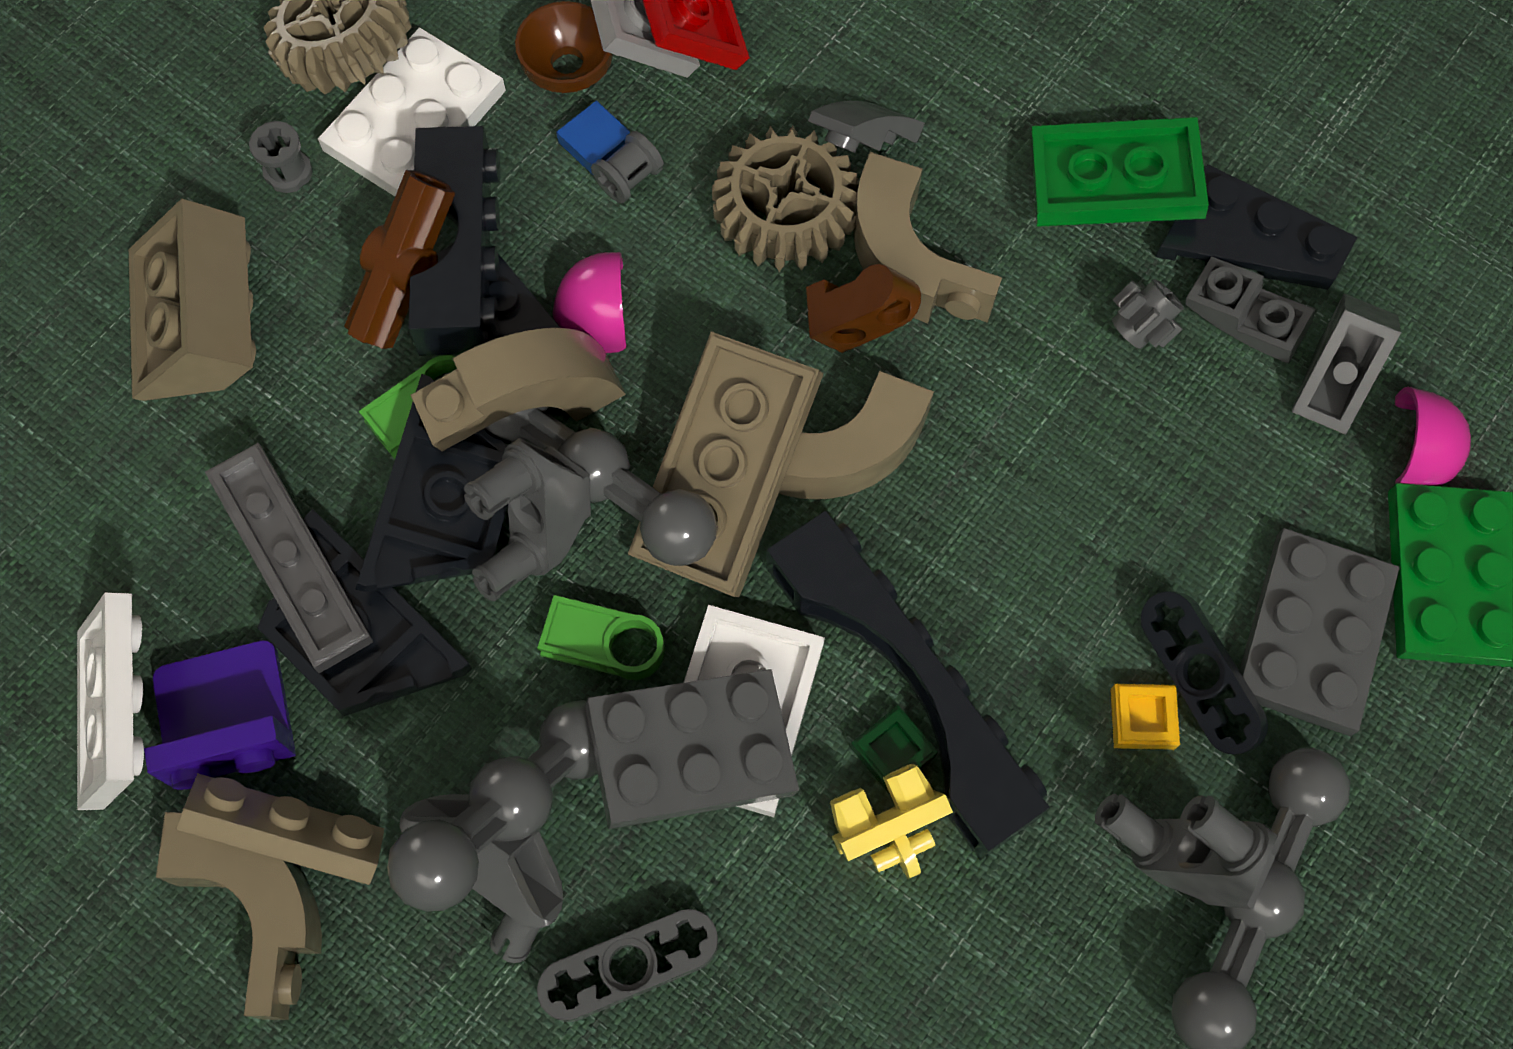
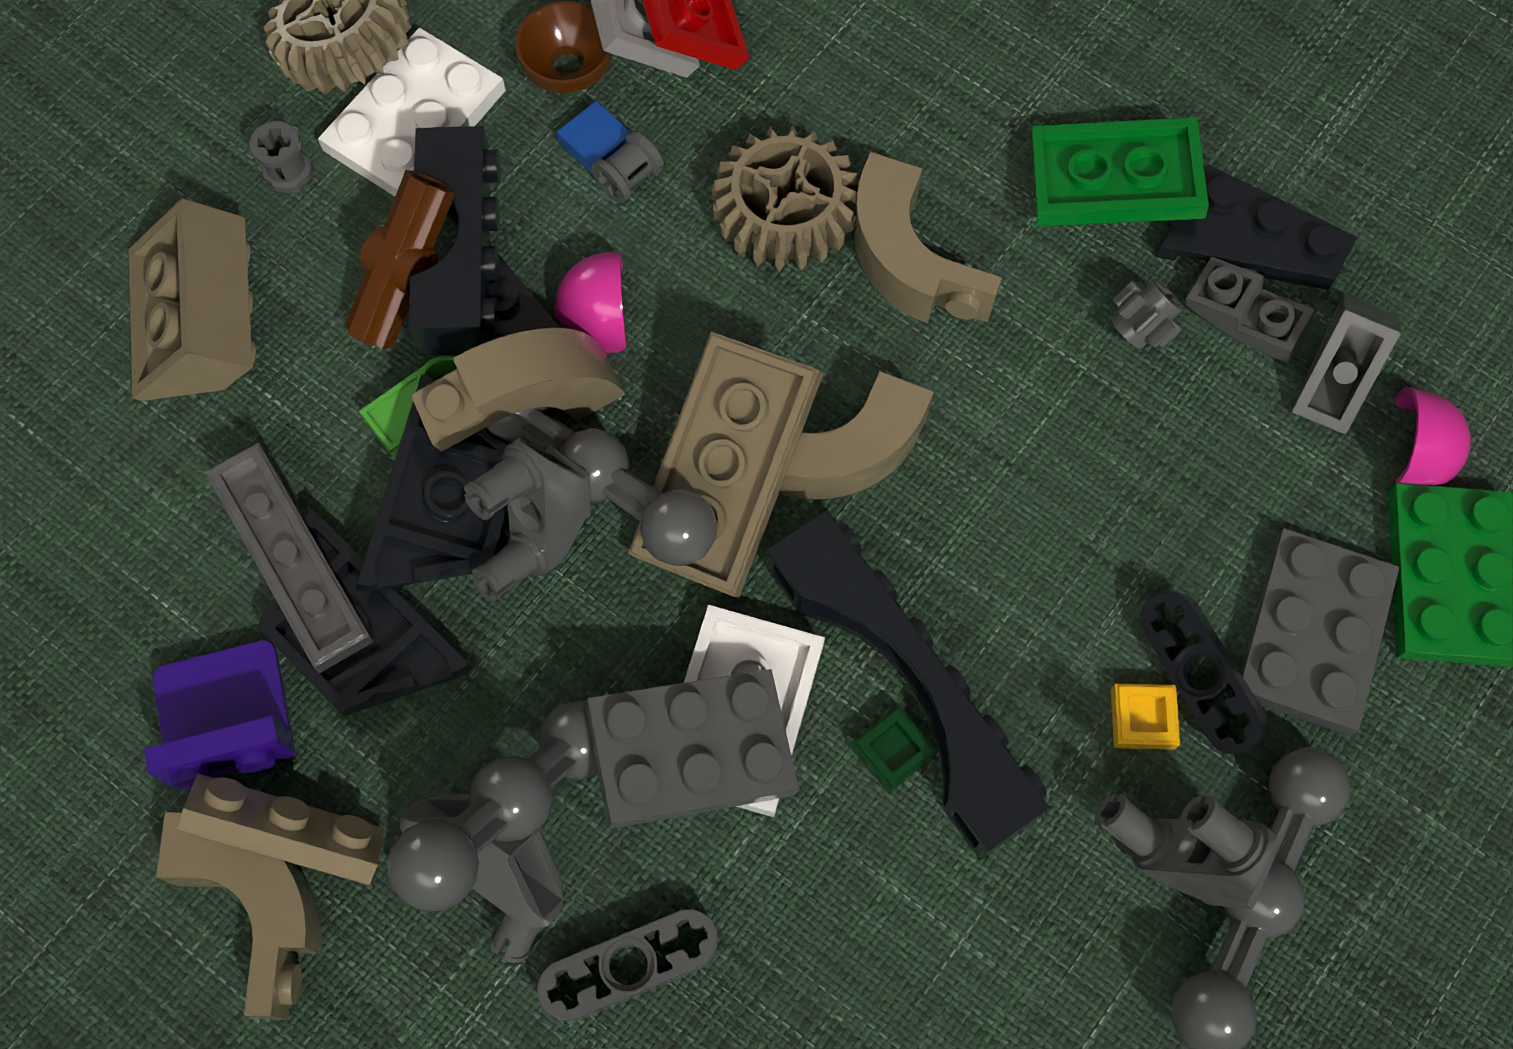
white plate [77,592,144,810] -> none
bright green piece [537,595,665,680] -> none
reddish brown leg [806,264,921,353] -> none
dark grey slope [808,100,925,153] -> none
light yellow hips [830,764,953,879] -> none

